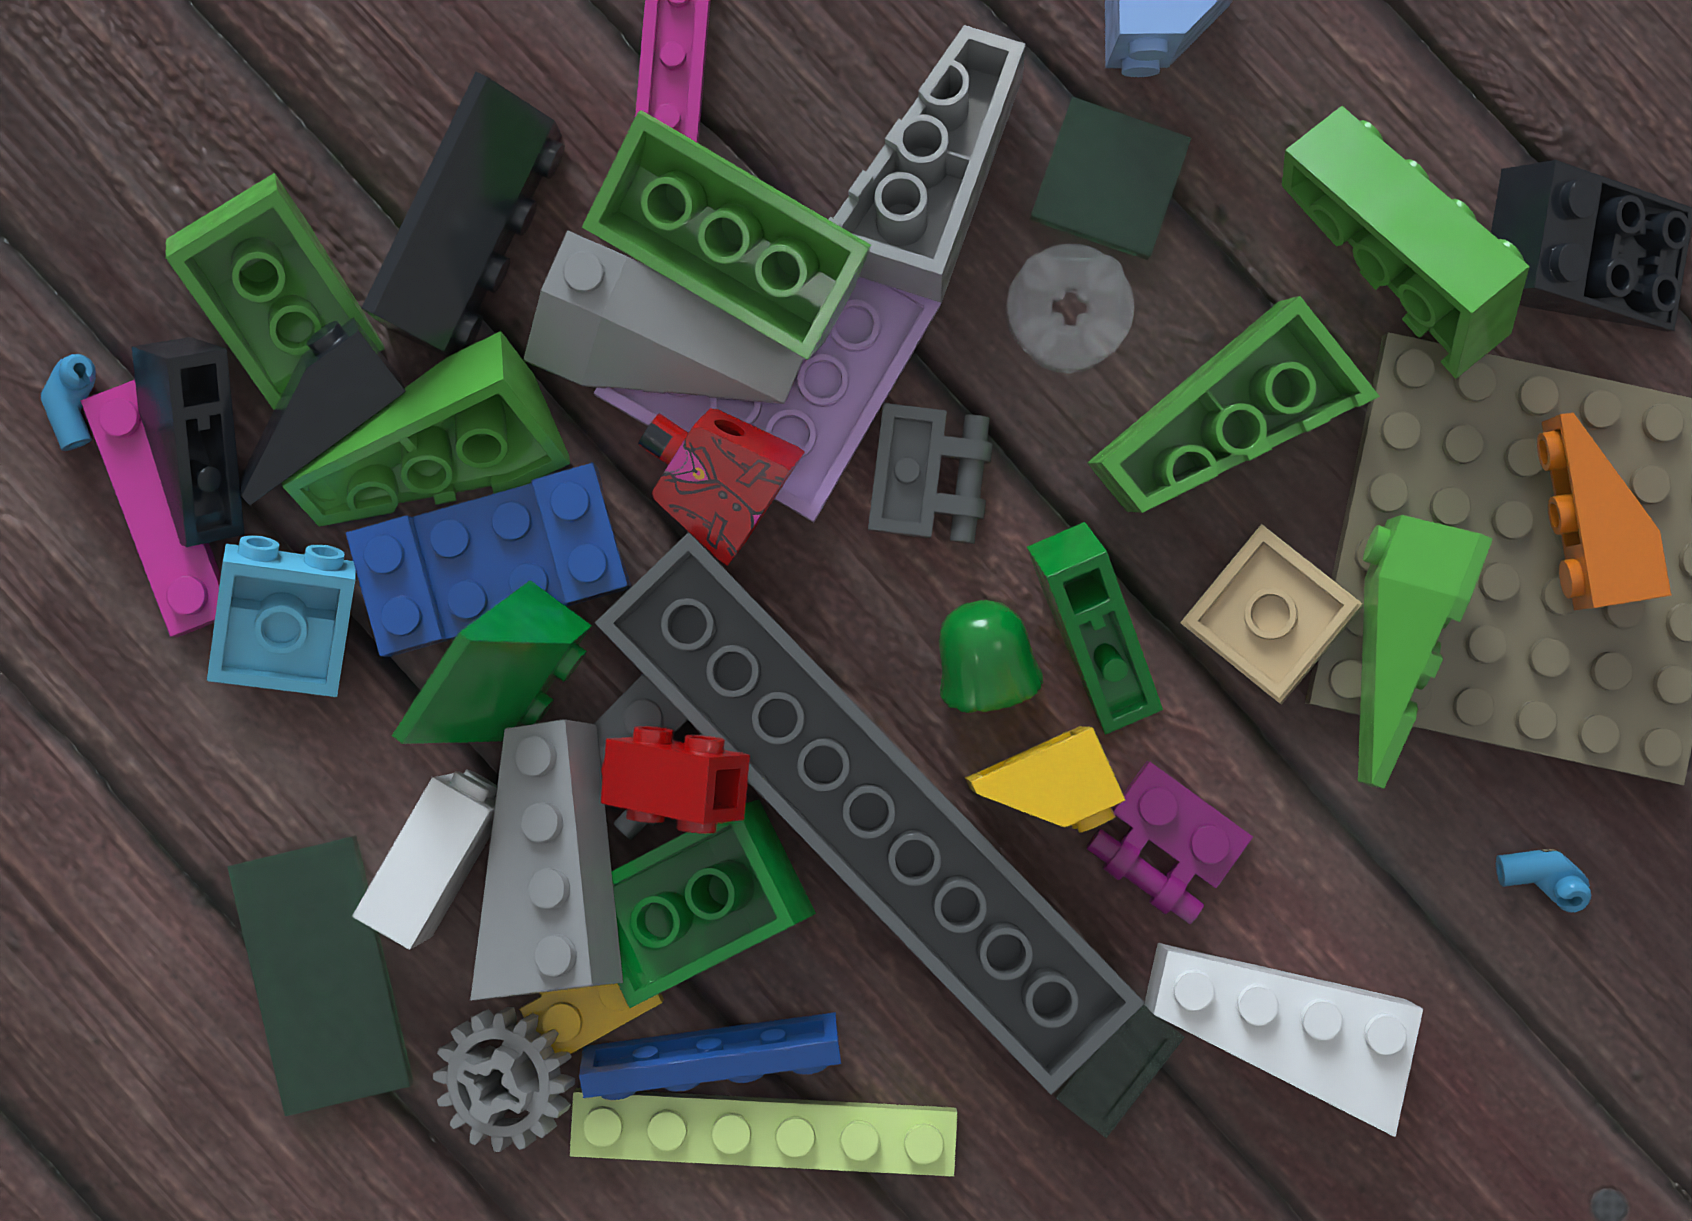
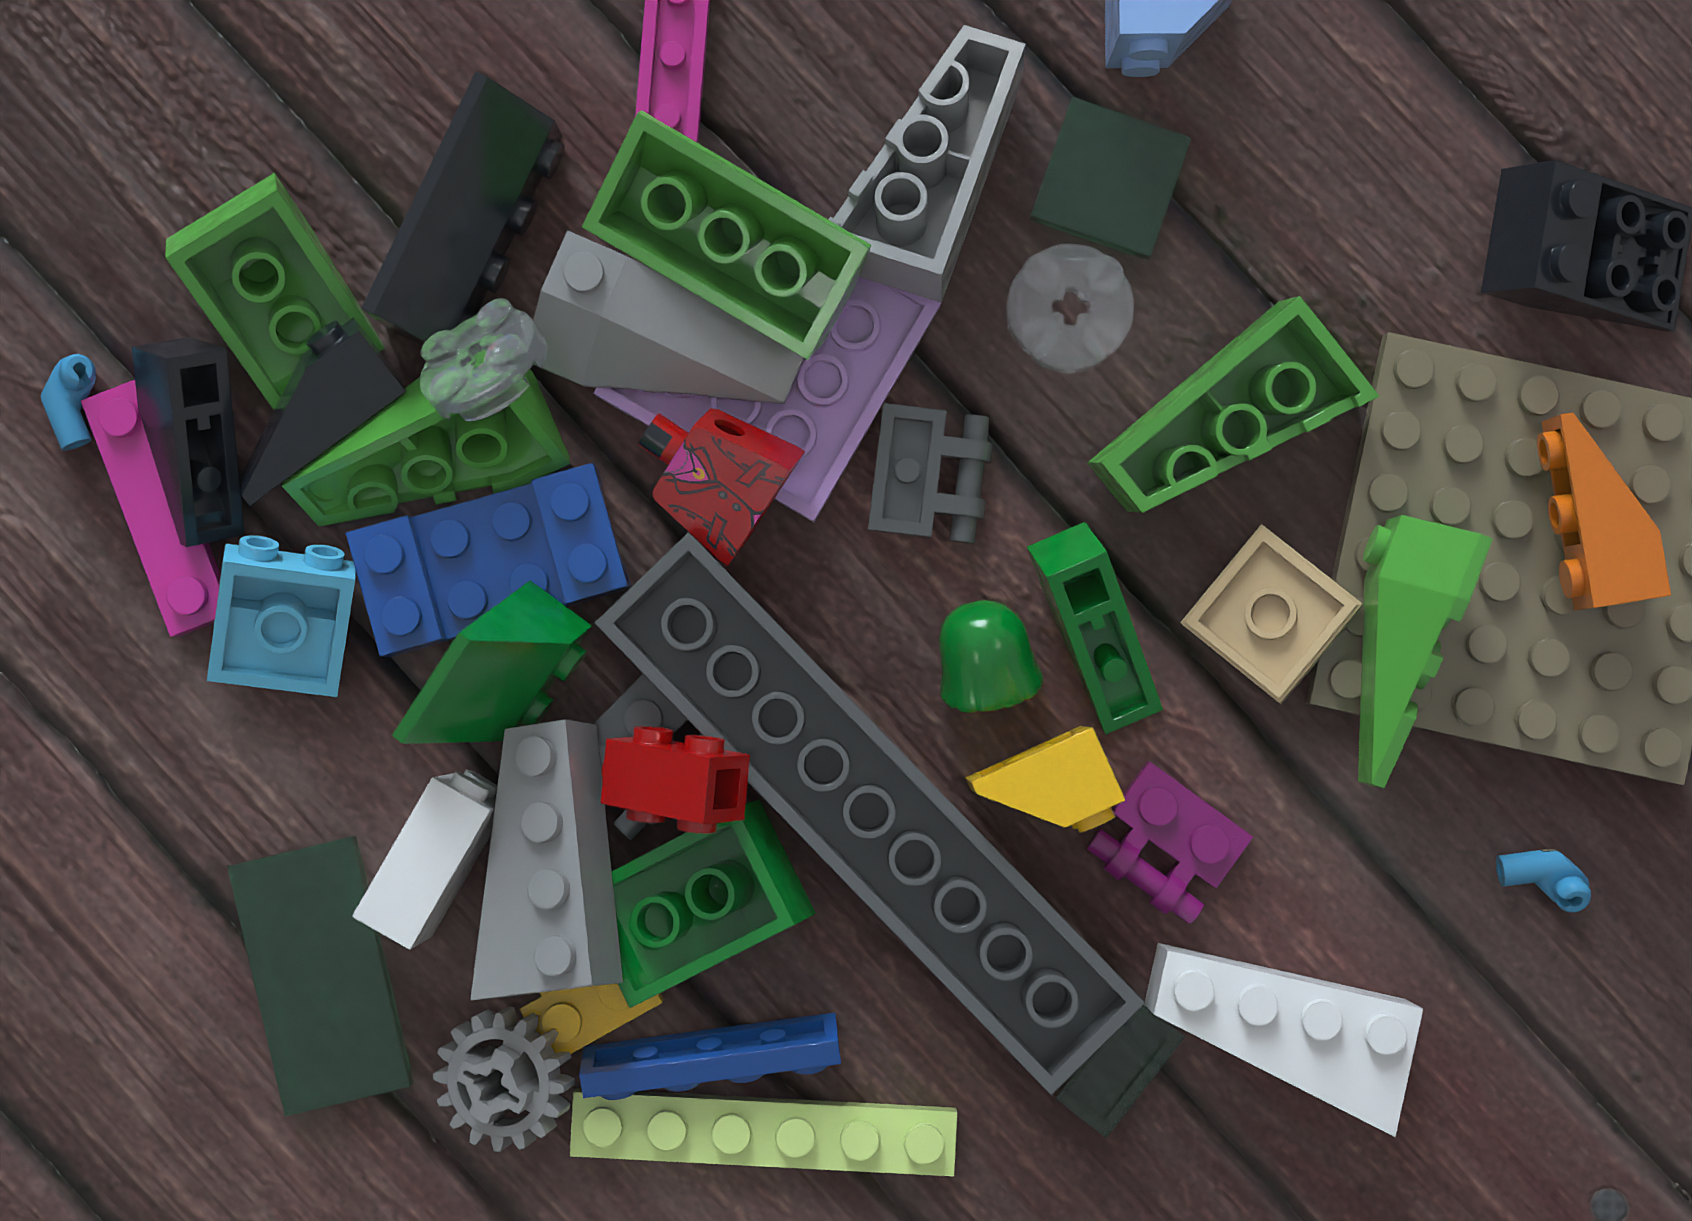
bright green wedge [1282,106,1530,379] -> none
none -> clear plate [420,298,547,421]

